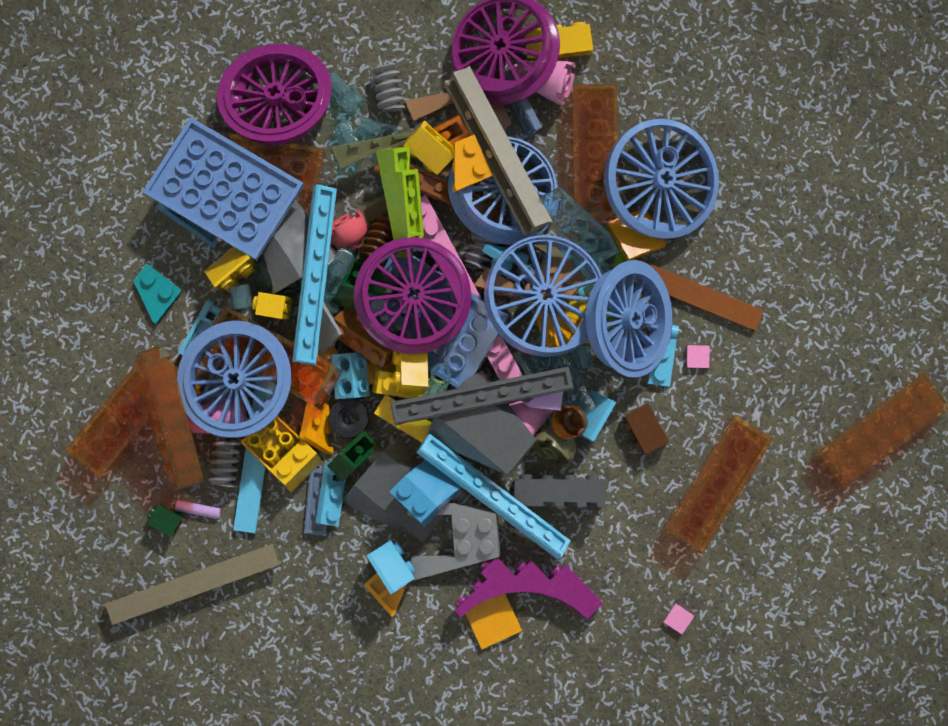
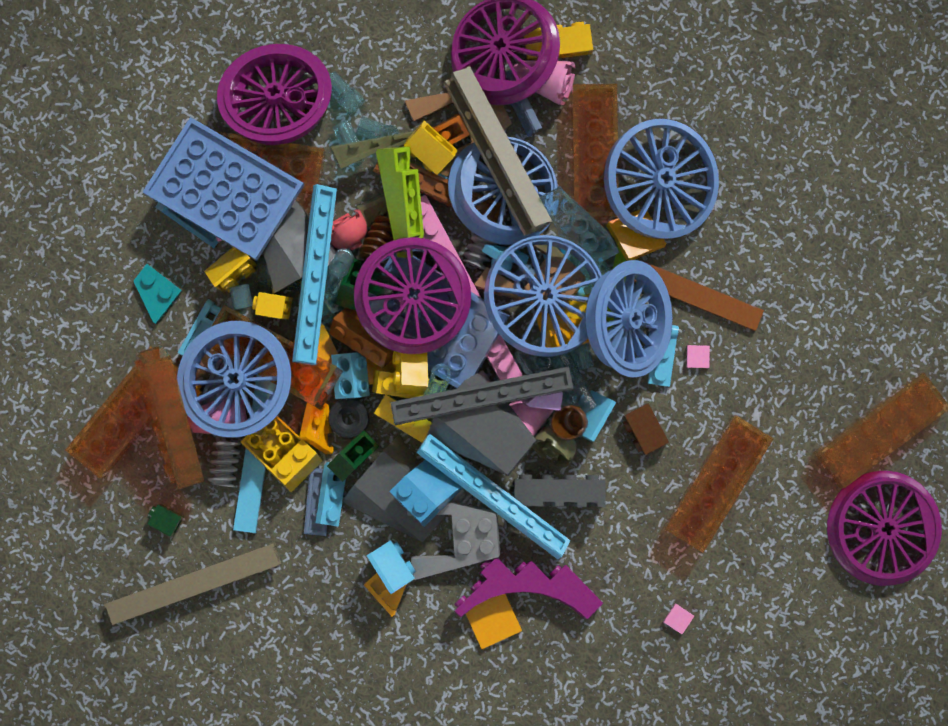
lavender piece [175,500,221,519] -> none
light grey piece [318,302,342,354] -> none
light grey piece [372,64,405,112] -> none
light orange wing [452,134,493,193] -> none
none -> magenta piece [827,471,942,586]

